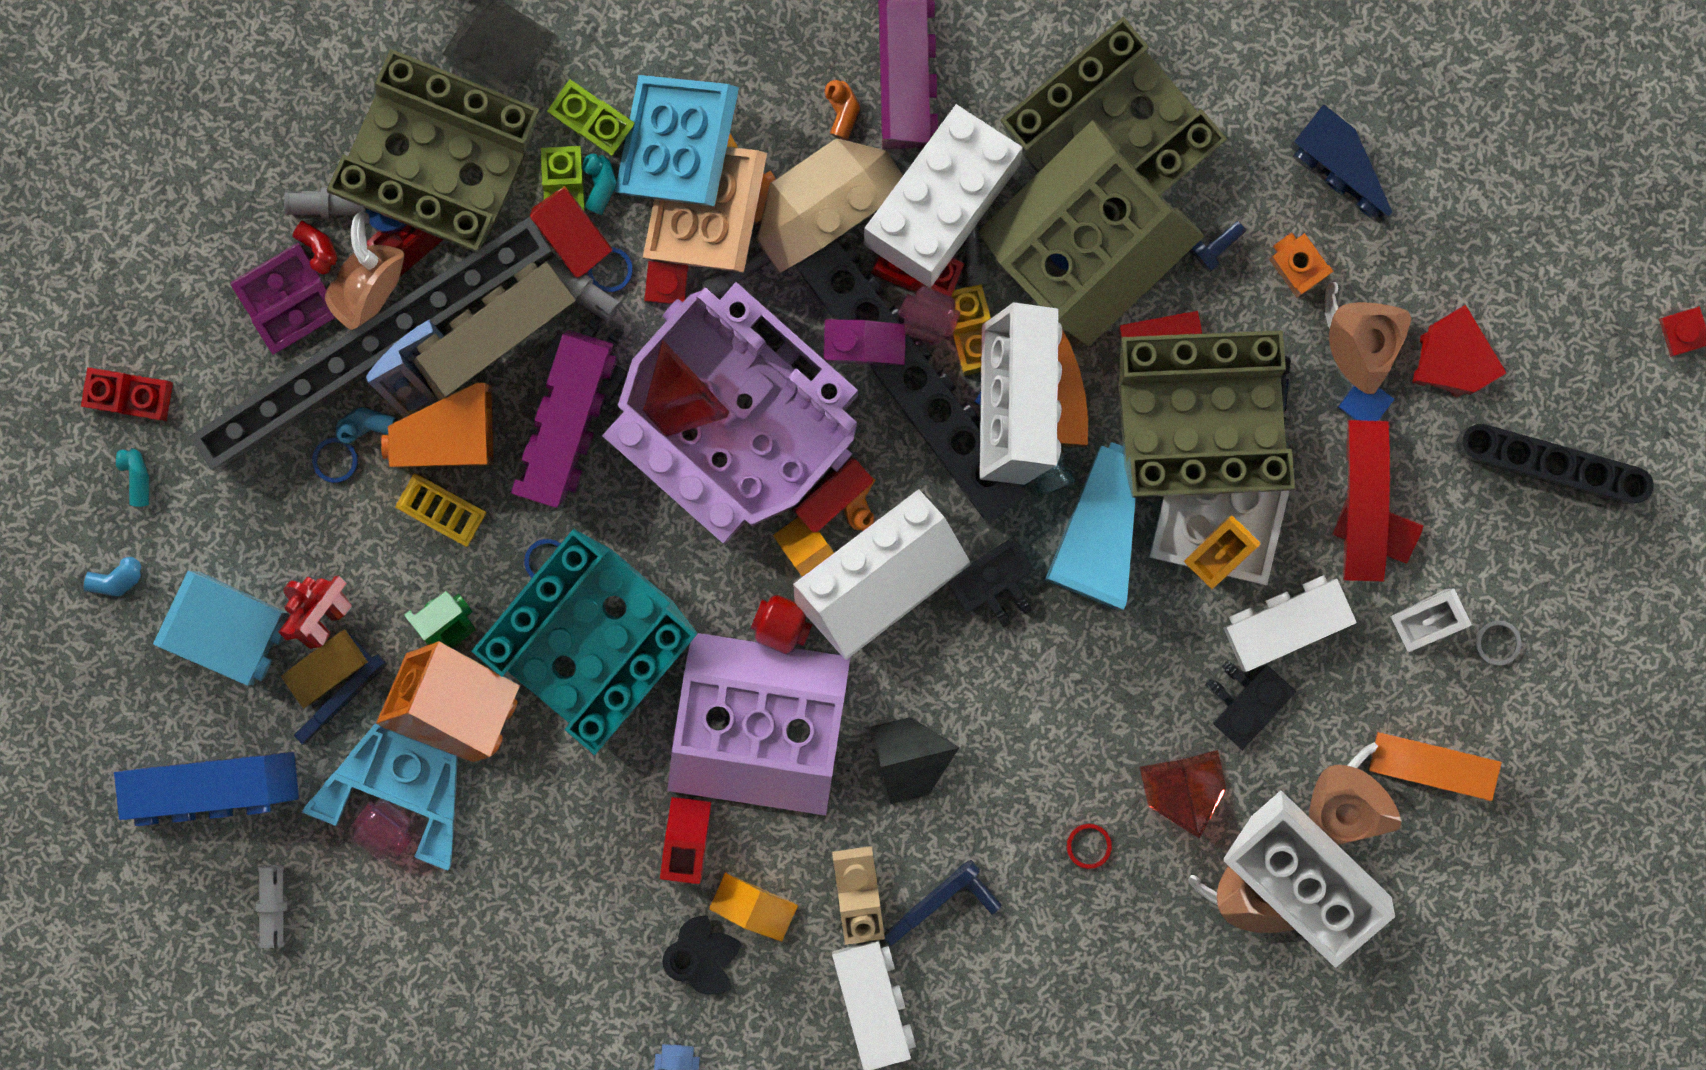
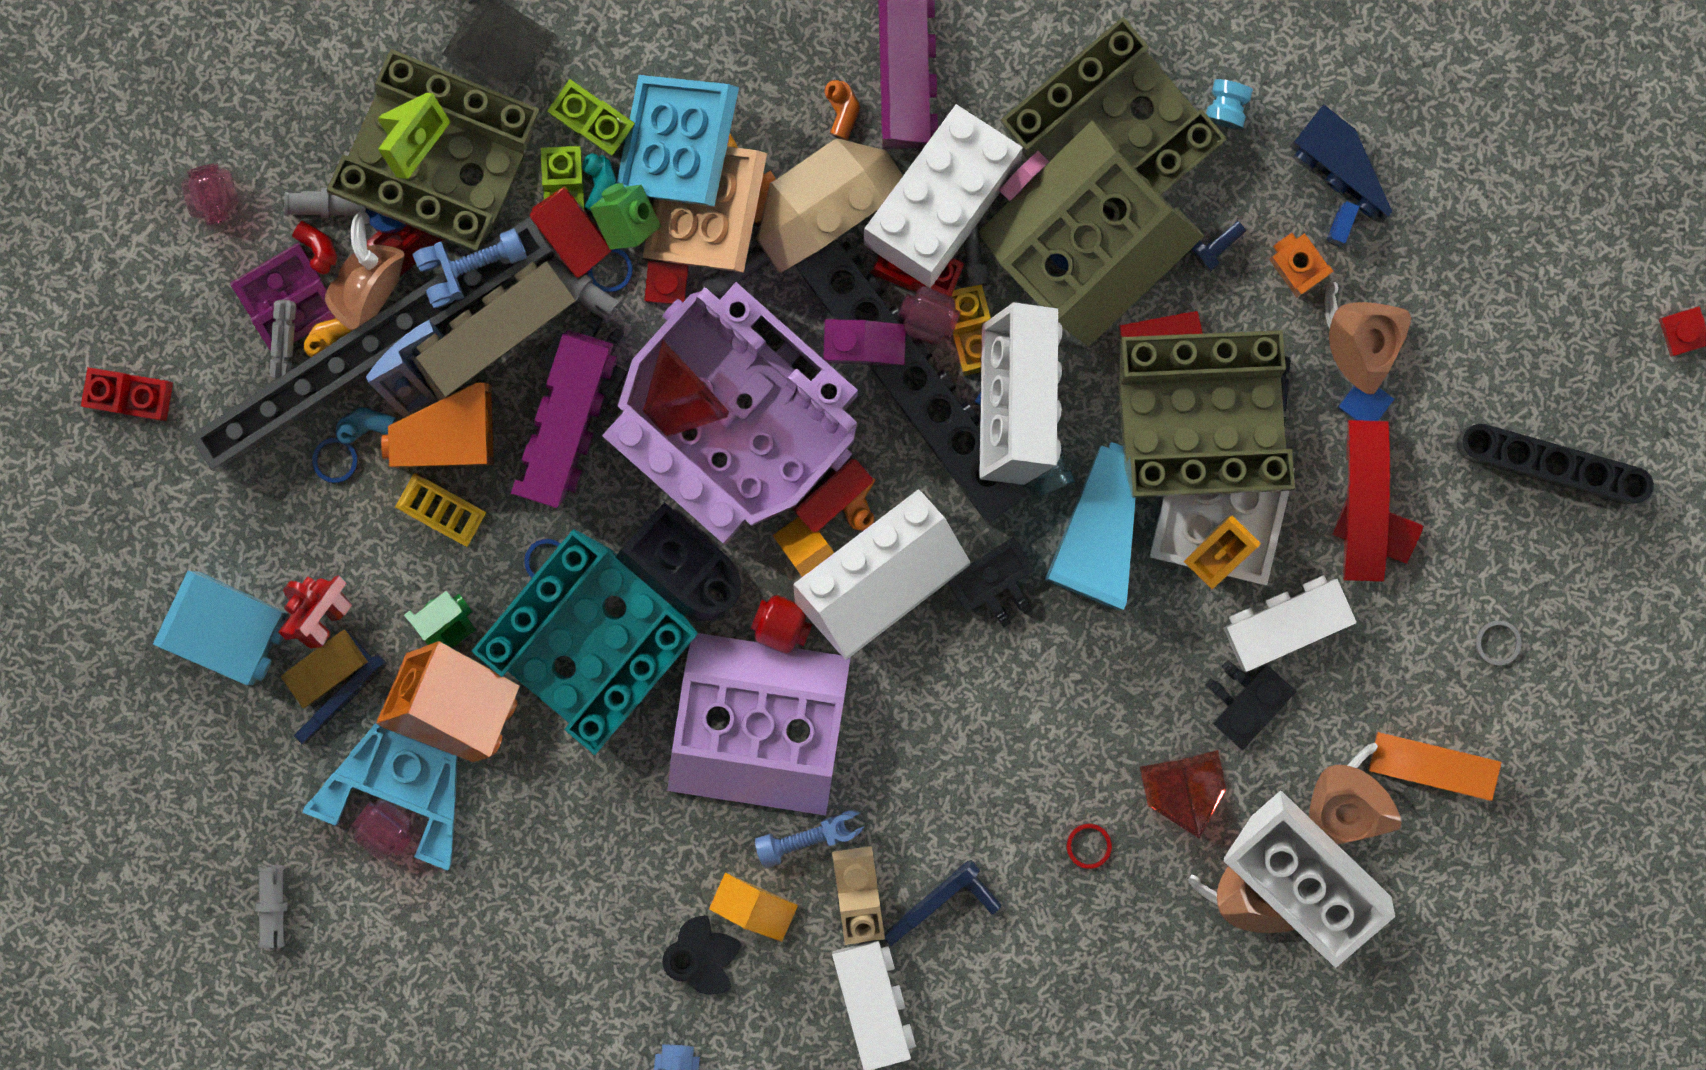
dark azure arm [84,557,142,596] -> none
blue wedge [114,752,299,826] -> none
teal arm [116,448,149,507] -> none
red slope [660,797,712,884] -> none
pearl dark grey slope [871,717,960,804] -> none
orange slope [1057,329,1088,448] -> none
white slope [1390,588,1472,652] -> none
red slope [1412,305,1506,397] -> none
none -> clear pink head [181,163,239,225]
none -> light grey axle [269,300,296,379]
none -> light orange arm [304,318,355,357]
none -> lime slope [378,93,451,179]
none -> medium blue bar [413,228,527,308]
none -> bright green brick [590,183,661,250]
none -> black tile [615,502,741,621]
none -> medium blue bar [755,810,865,869]
none -> bright pink tile [999,151,1049,201]
none -> medium azure wheel [1206,79,1253,129]
none -> blue tile [1326,201,1360,247]

